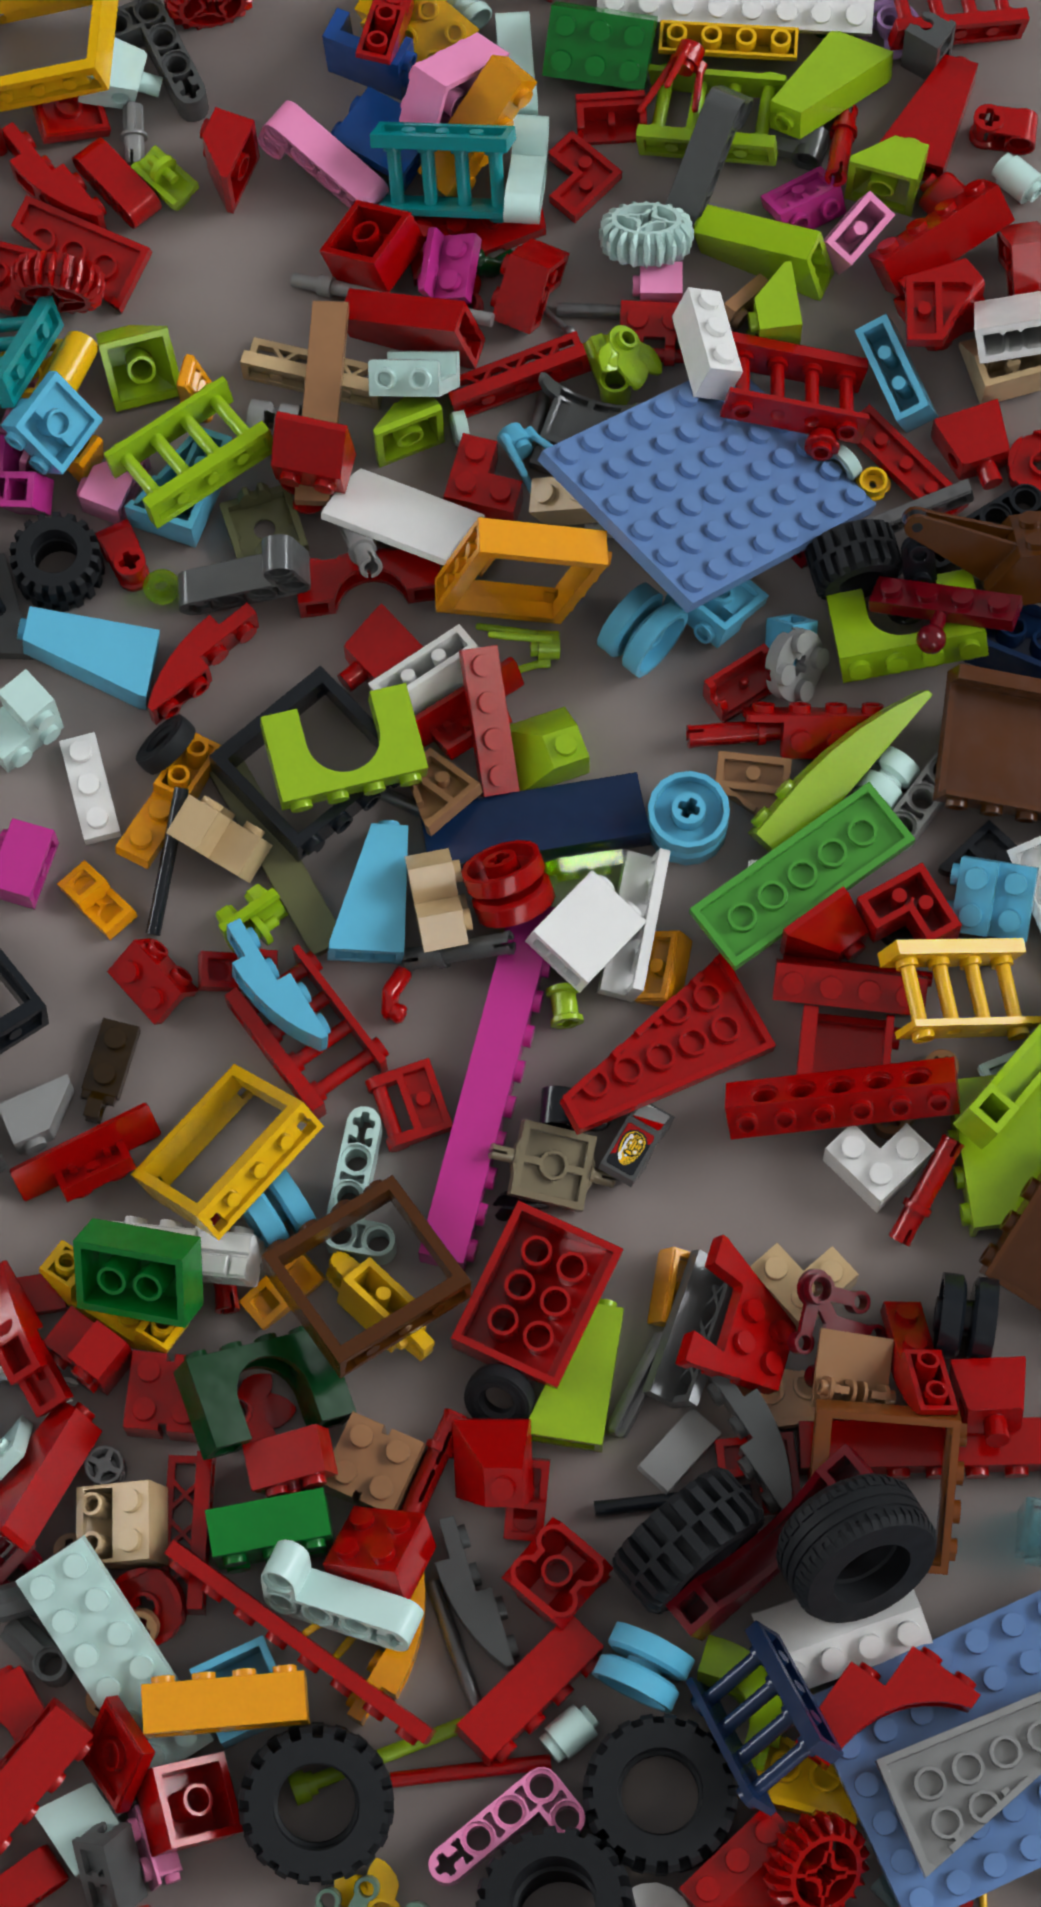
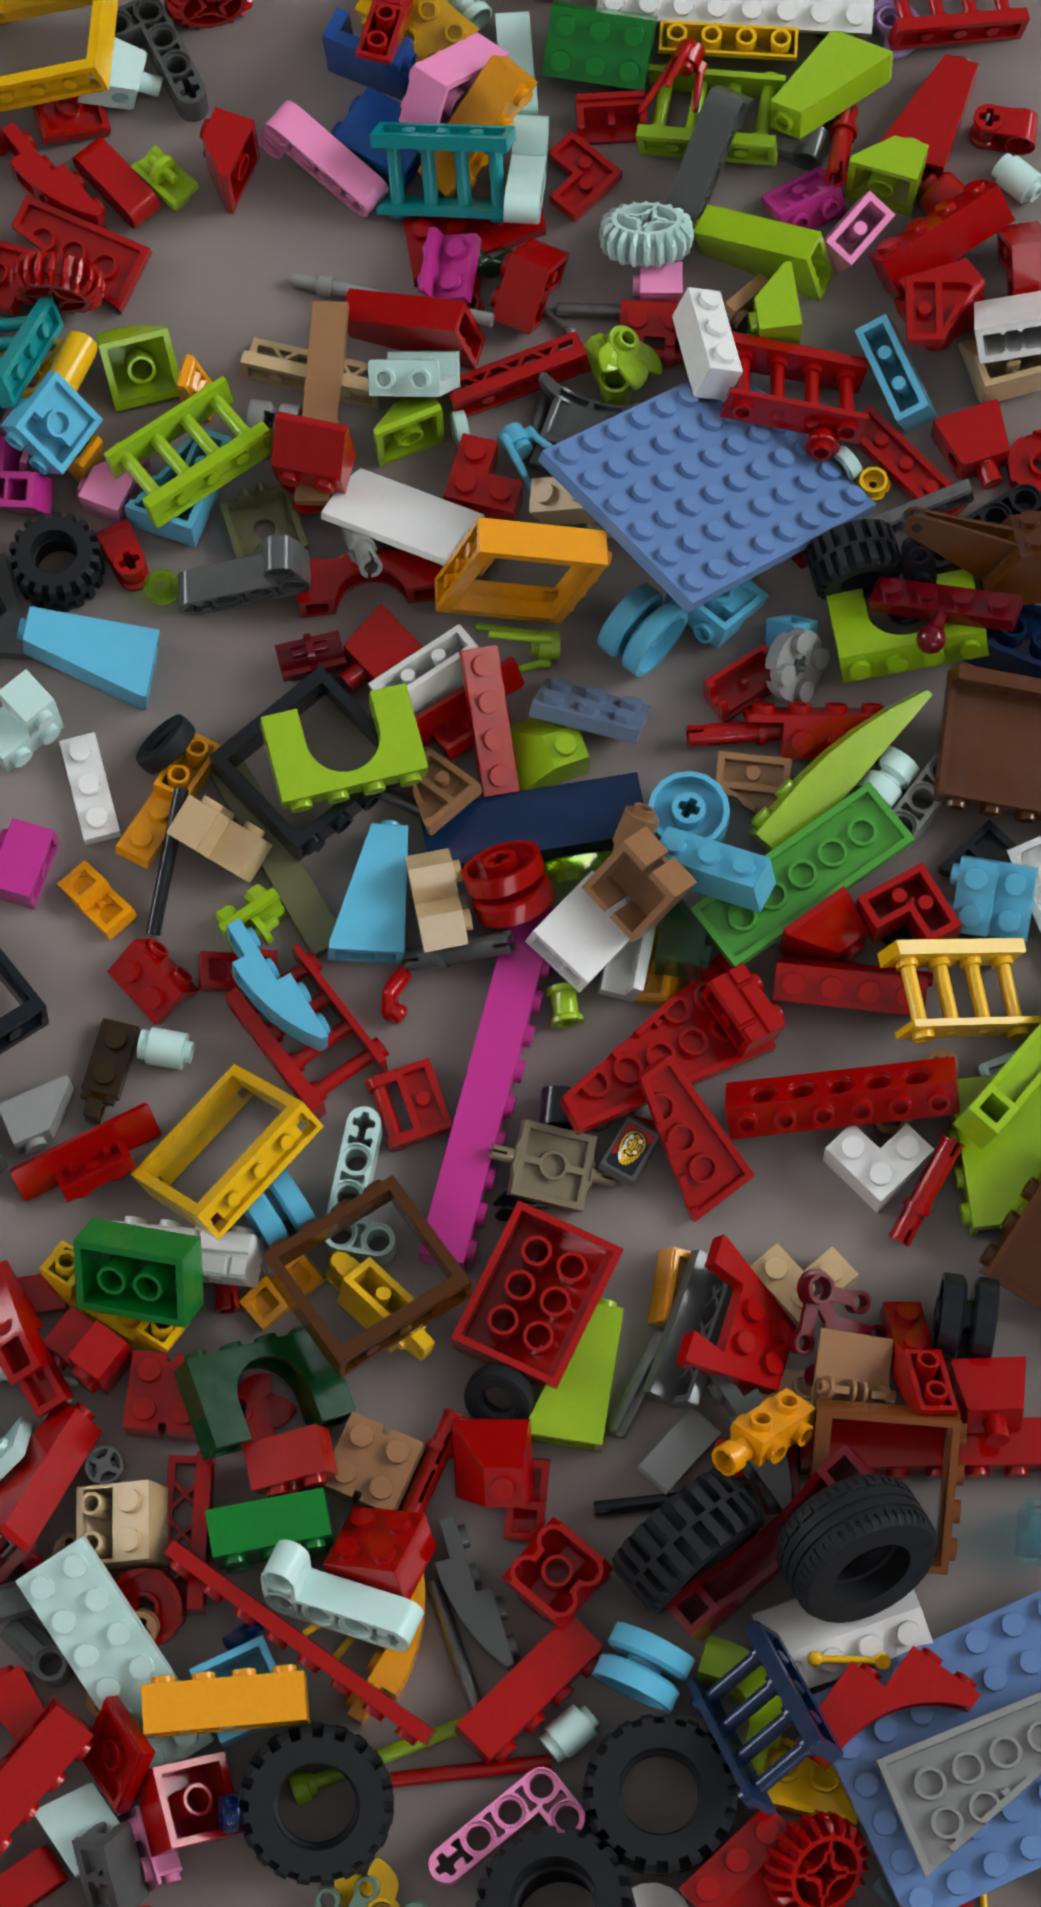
light grey axle [120,101,148,166] -> none
red slope [148,602,259,725] -> none
red brick [319,200,425,293] -> none
red panel [796,1005,900,1075] -> none
dark grey hinge [901,12,956,80] -> none
none -> light aqua brick [137,1027,195,1070]
none -> clear blue piece [218,1794,240,1834]
none -> clear blue piece [221,1621,265,1651]
none -> dark red hips [274,630,348,682]
none -> sand blue plate [529,677,652,744]
none -> medium nougat piece [582,826,697,942]
none -> medium nougat brick [612,803,660,851]
none -> red wing [636,1053,755,1222]
none -> clear green slope [655,899,713,981]
none -> medium azure brick [660,826,776,913]
none -> red brick [700,963,786,1057]
none -> light orange brick [712,1388,816,1476]
none -> yellow hinge [807,1650,891,1670]

